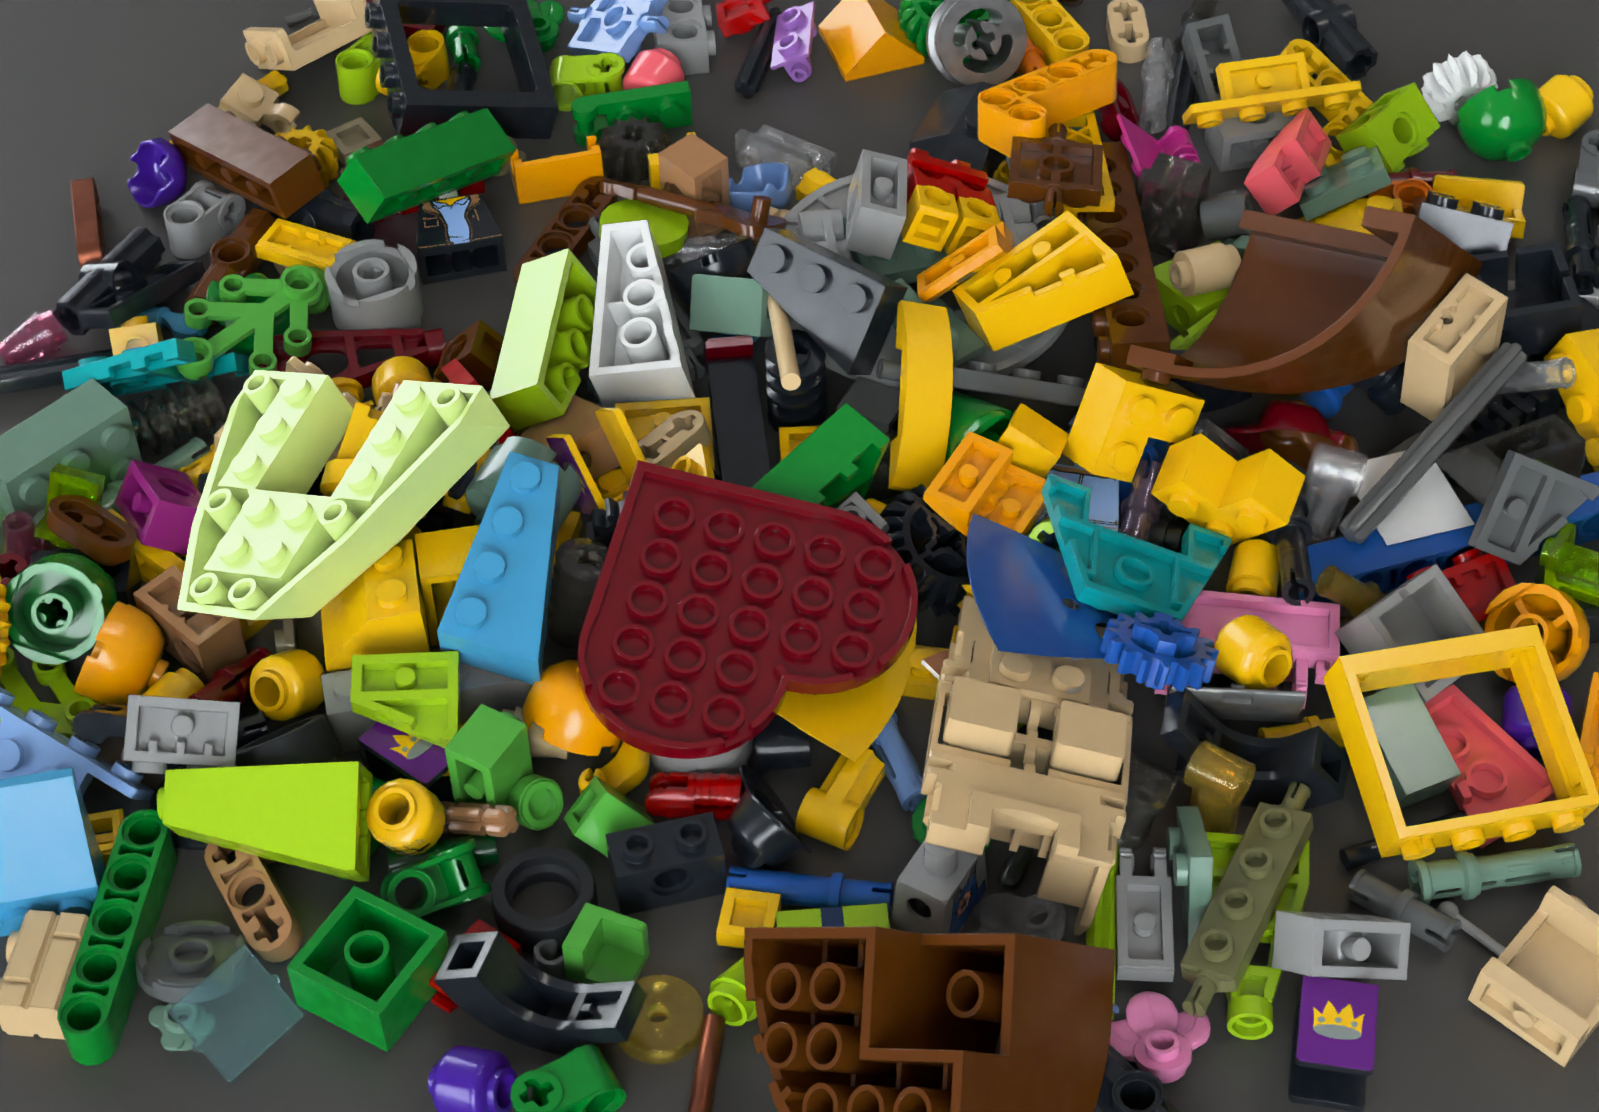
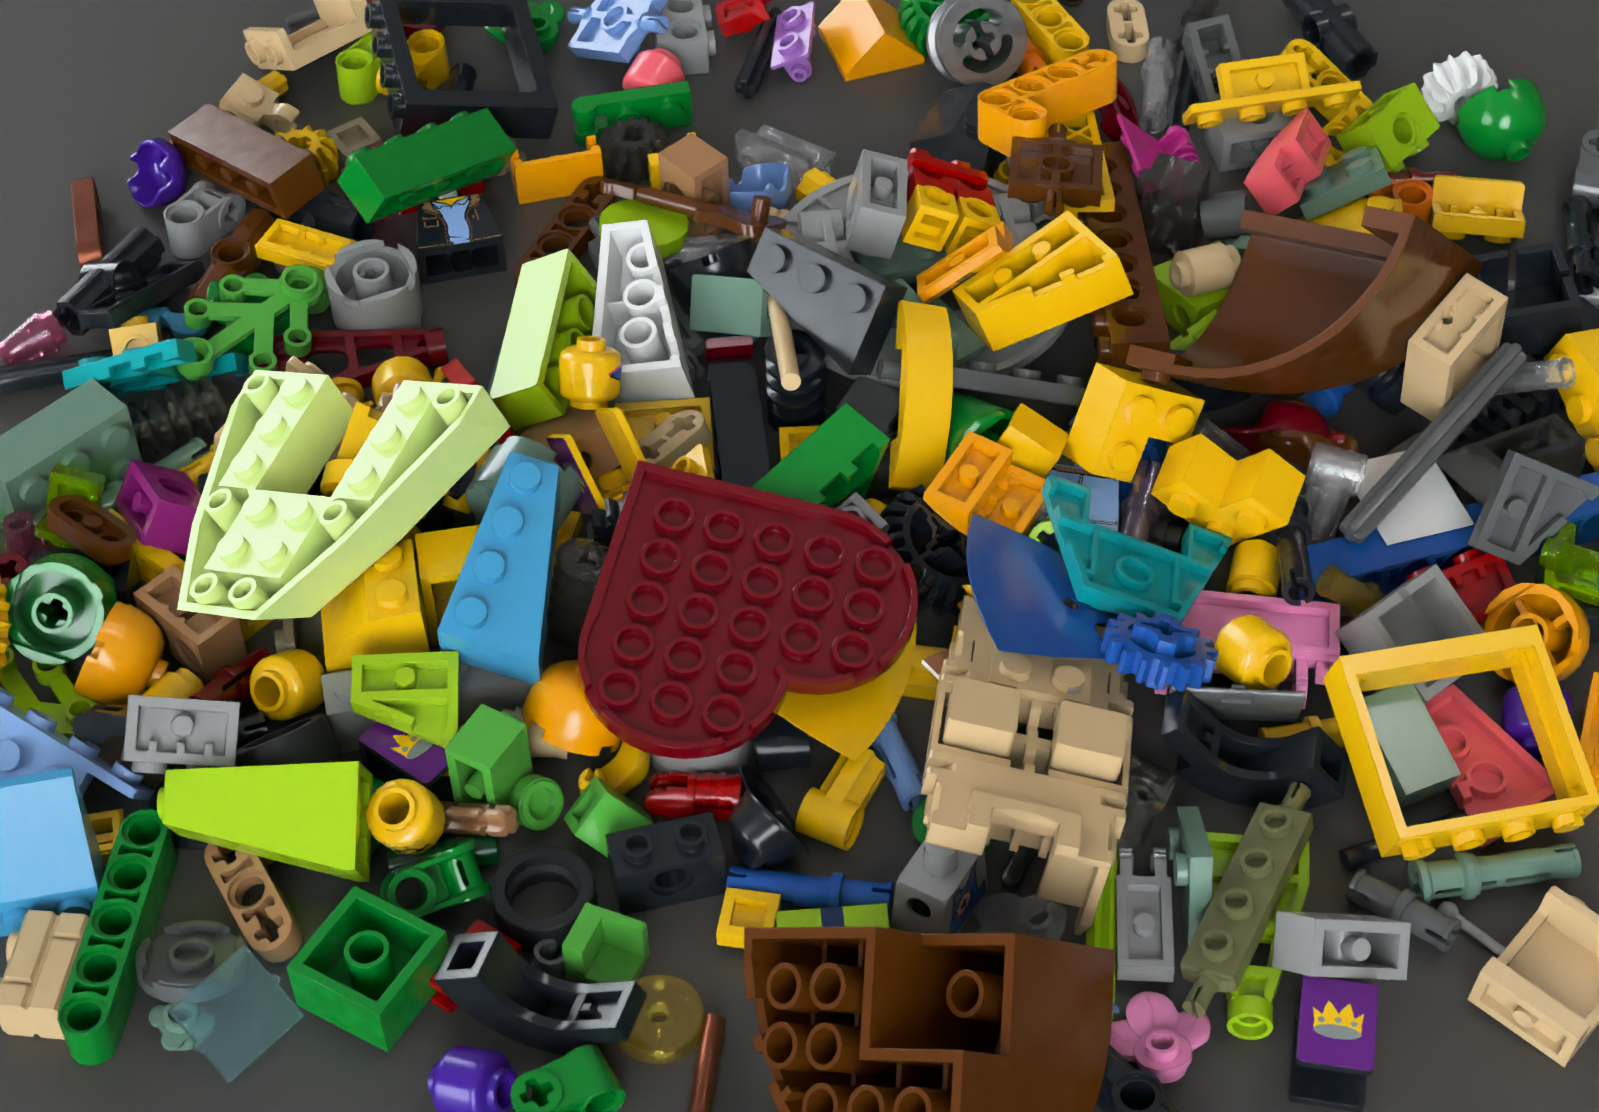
reddish brown brick [435,319,504,392] -> none
green pin [446,26,481,74] -> none
lime piece [549,53,625,112] -> none
lime cone [707,956,757,1026] -> none
clear yellow piece [1184,740,1256,834] -> none
brick [1410,190,1514,256] -> none
yellow head [1539,75,1594,139] -> none
none -> yellow head [558,336,622,410]

